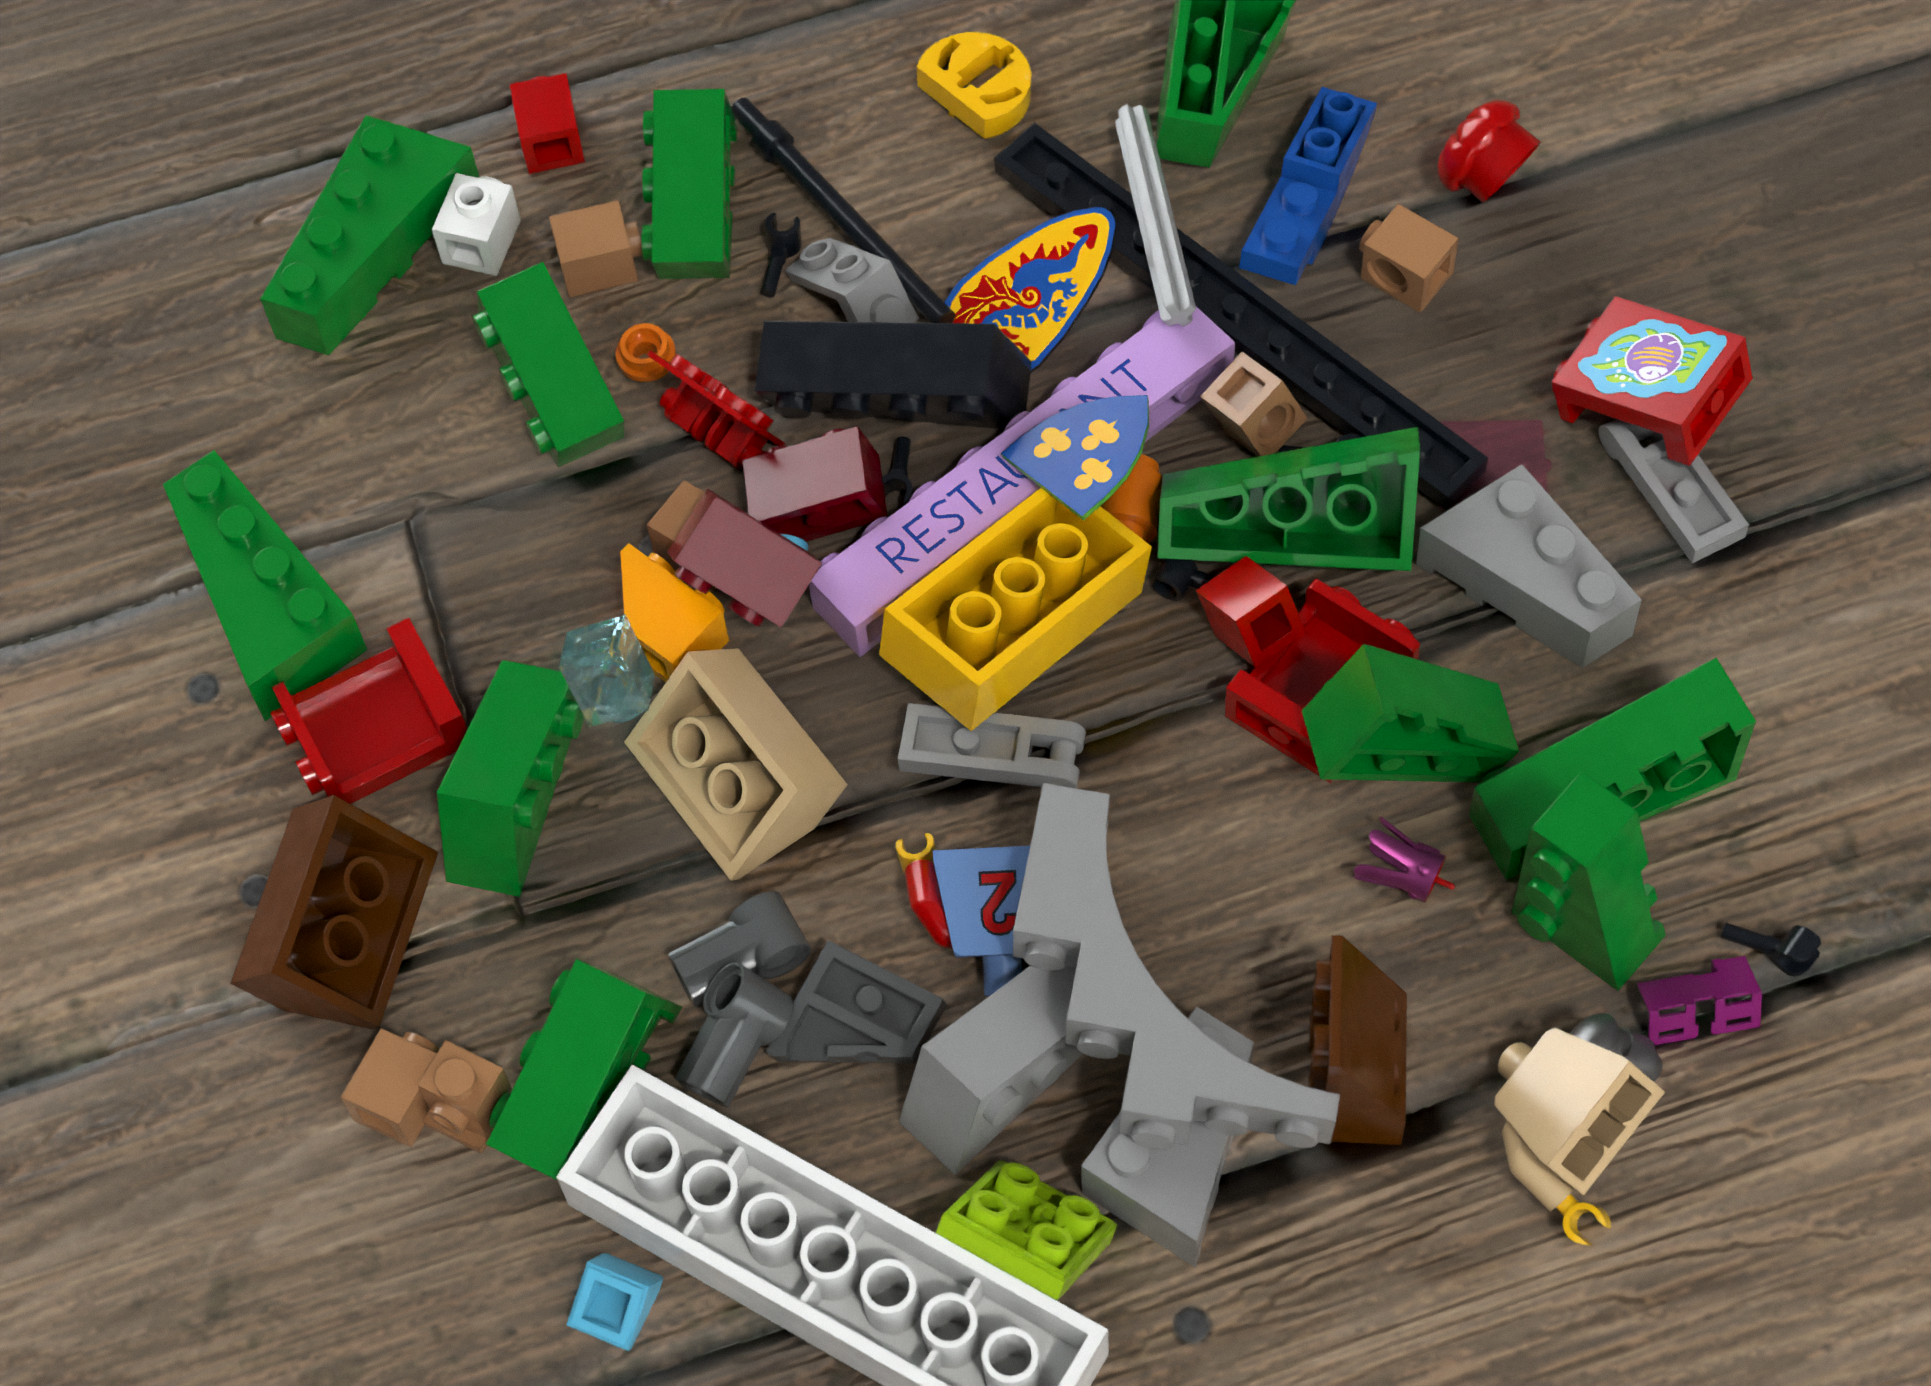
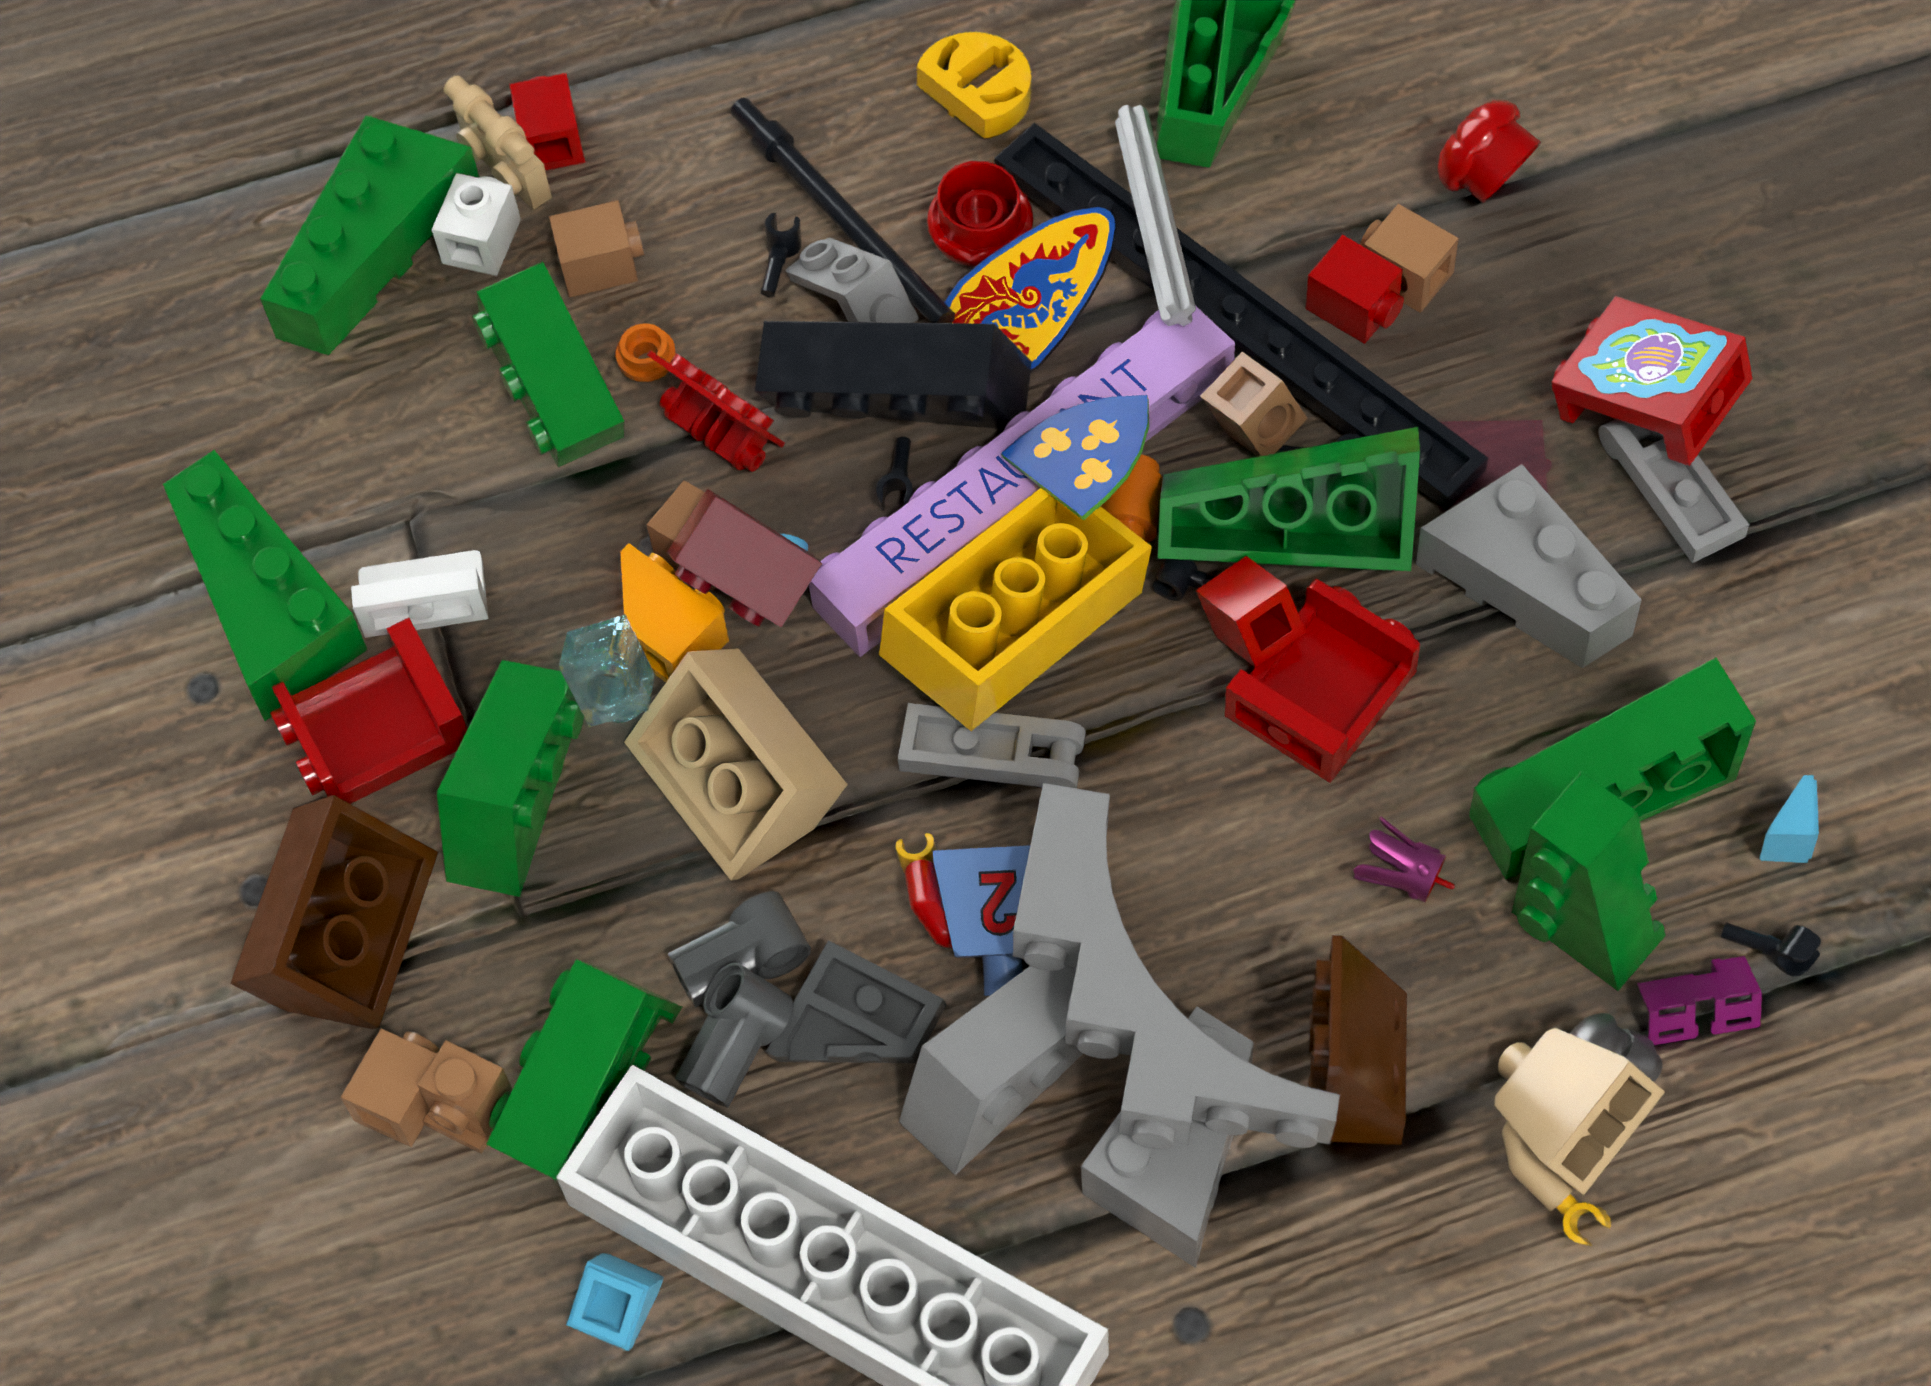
green wedge [642,89,738,279] -> none
brick [742,426,888,542] -> none
lime tile [936,1160,1118,1301] -> none
blue slope [1239,87,1377,286] -> none
green wedge [1302,644,1519,783] -> none
none -> white panel [351,550,488,638]
none -> tan plate [444,75,552,210]
none -> red piece [927,161,1033,267]
none -> red brick [1305,234,1404,344]
none -> medium azure slope [1759,775,1819,863]

